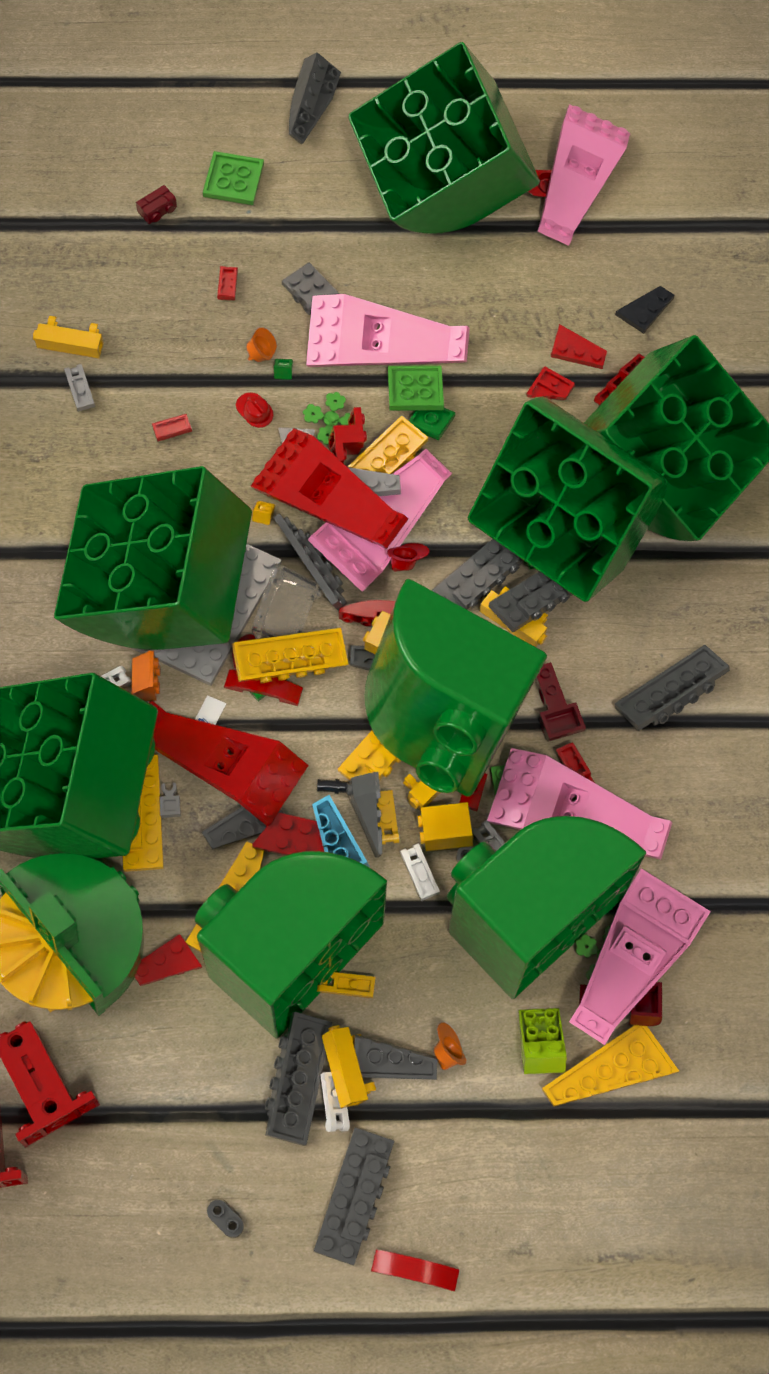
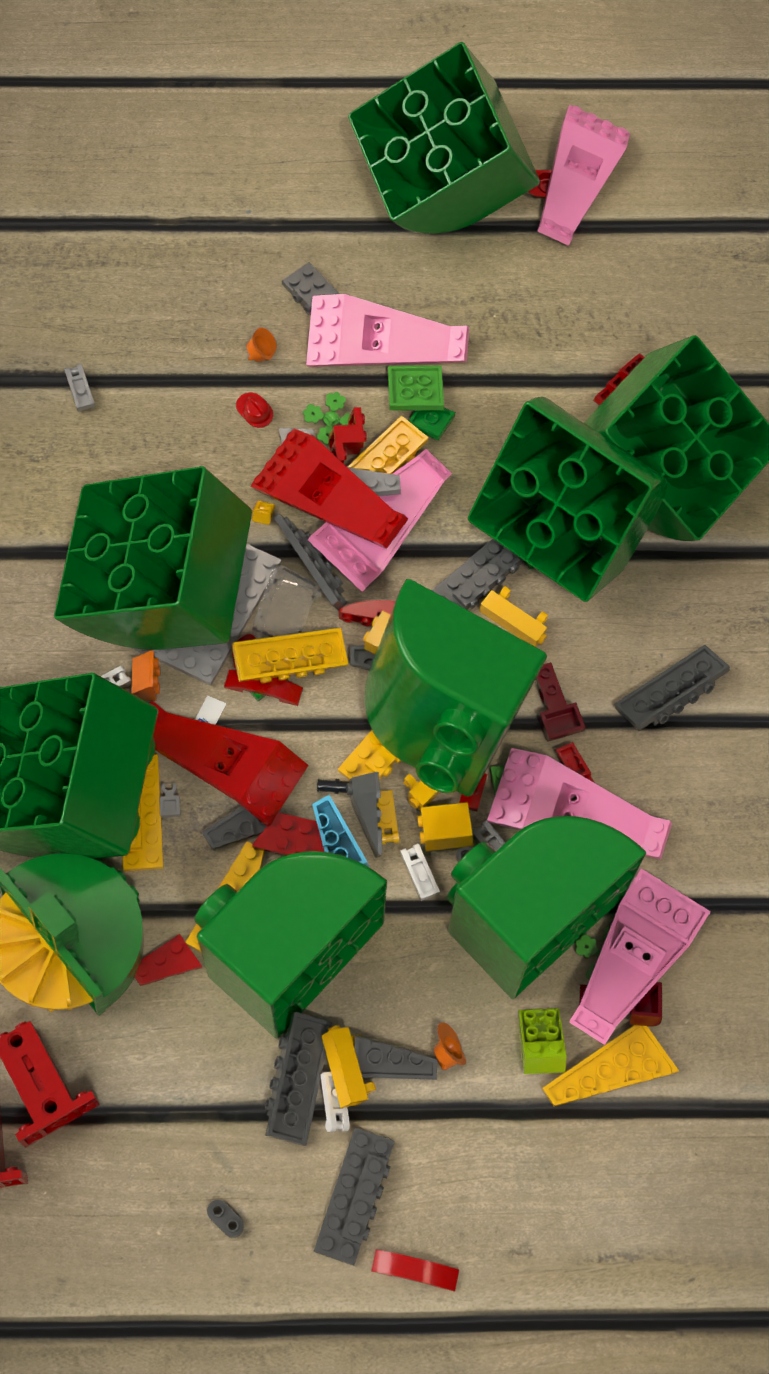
yellow brick [33,316,104,358] -> none
dark red brick [136,185,177,225] -> none
plate [152,414,192,442] -> none
bright green plate [203,151,264,205] -> none
red plate [217,266,238,300] -> none
green slope [274,359,293,380] -> none
dark grey wedge [289,52,341,144] -> none
yellow plate [317,972,375,998] -> none
red piece [387,543,429,572] -> none
dark grey plate [488,571,573,632] -> none
red wing [526,366,575,400] -> none
red wing [551,324,607,369] -> none
black wing [615,286,675,334] -> none

